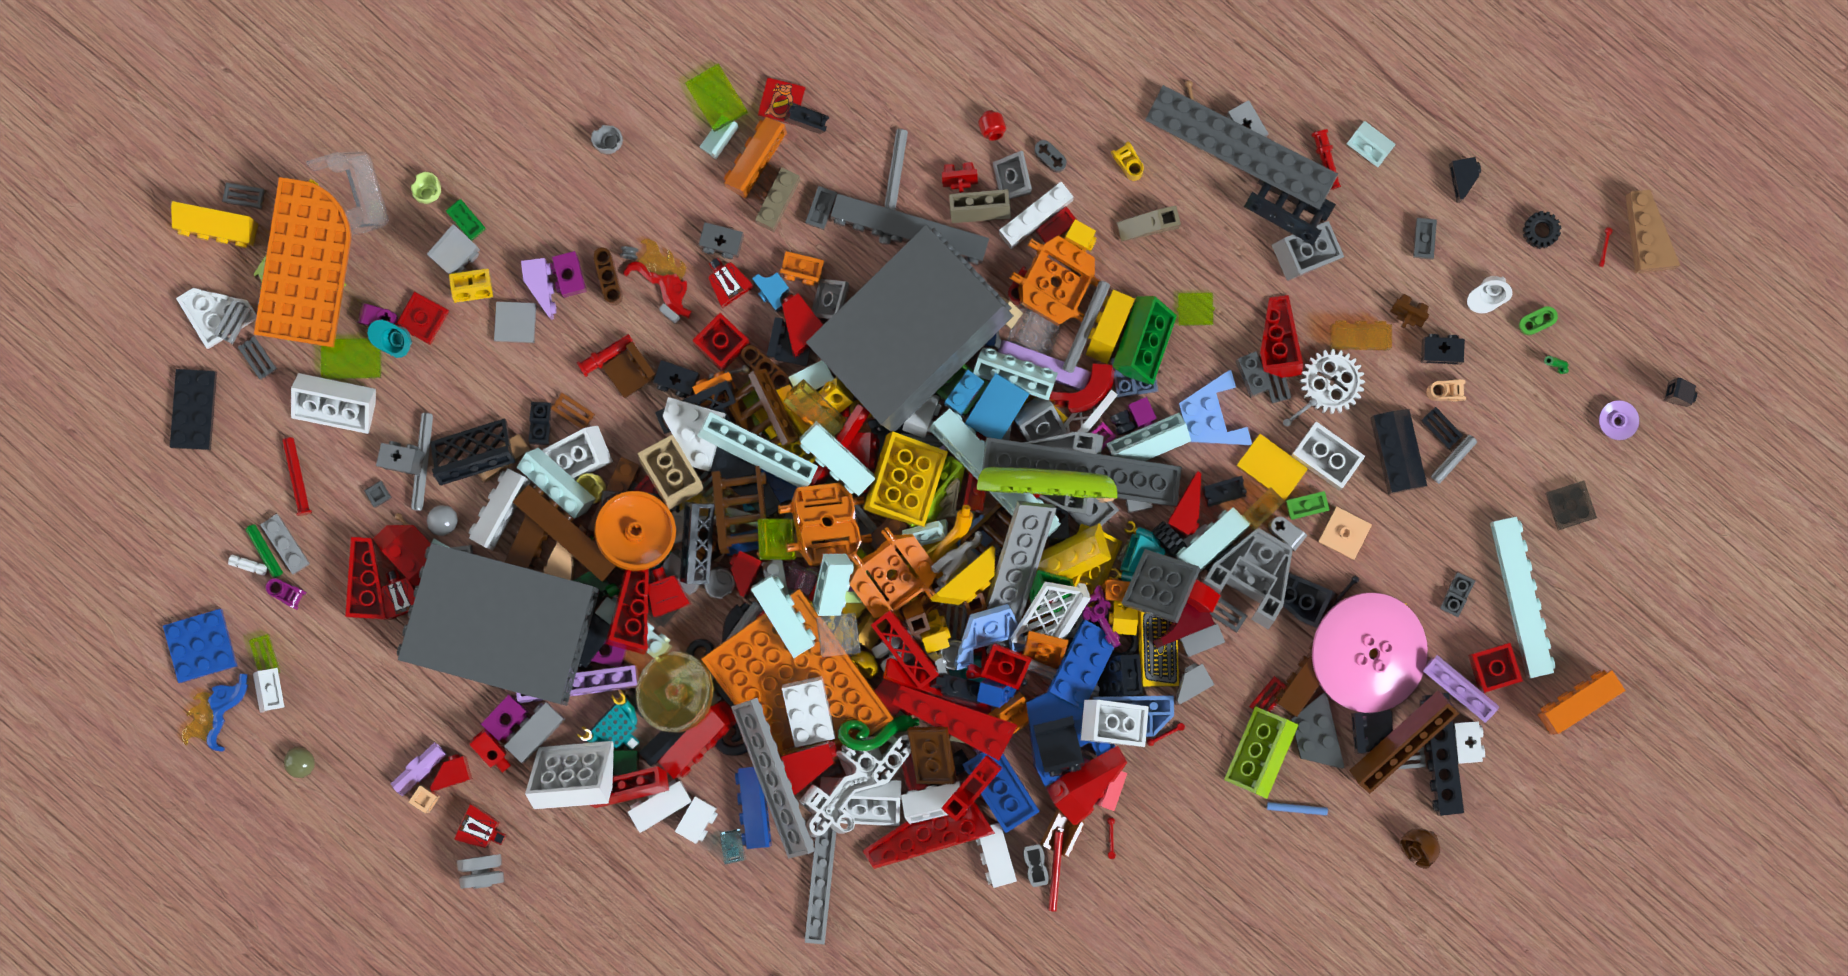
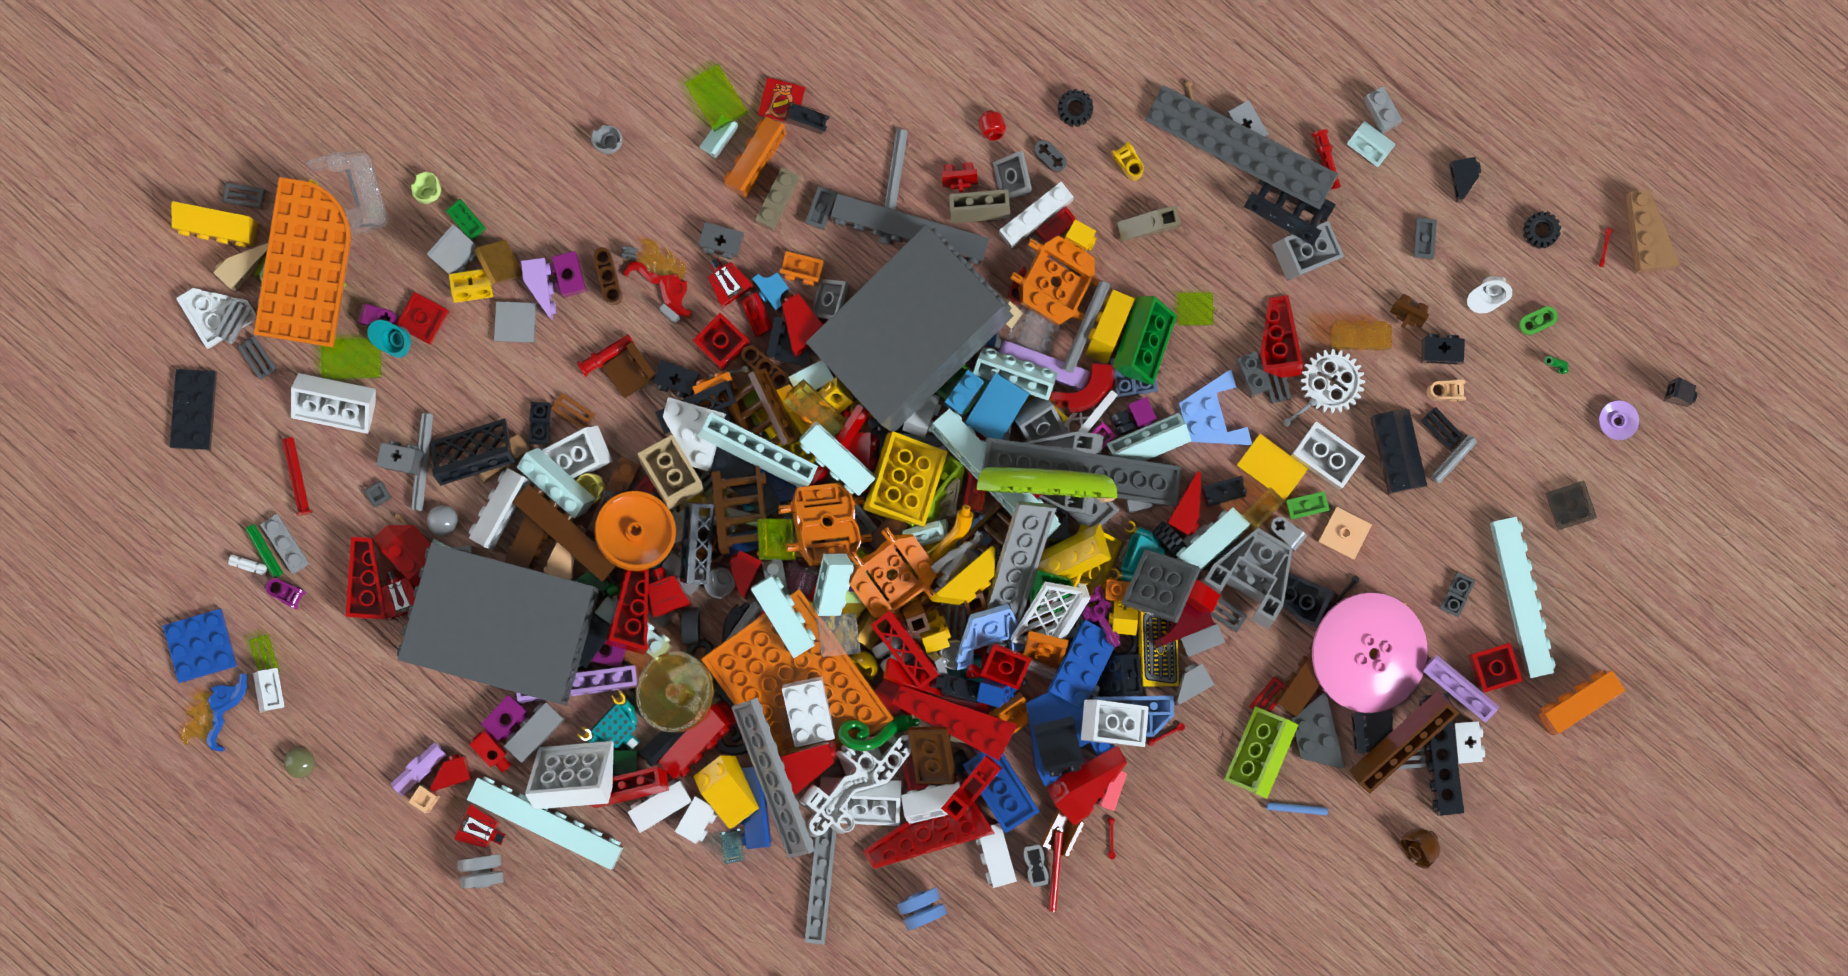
none -> tan slope [213,243,268,291]
none -> light aqua brick [467,776,624,870]
none -> pearl gold tile [474,240,523,285]
none -> black tyre [681,607,700,645]
none -> yellow slope [693,755,759,829]
none -> red plate [741,293,773,337]
none -> medium blue wheel [896,887,948,931]
none -> black tyre [1058,89,1093,127]
none -> light grey brick [1363,86,1403,134]

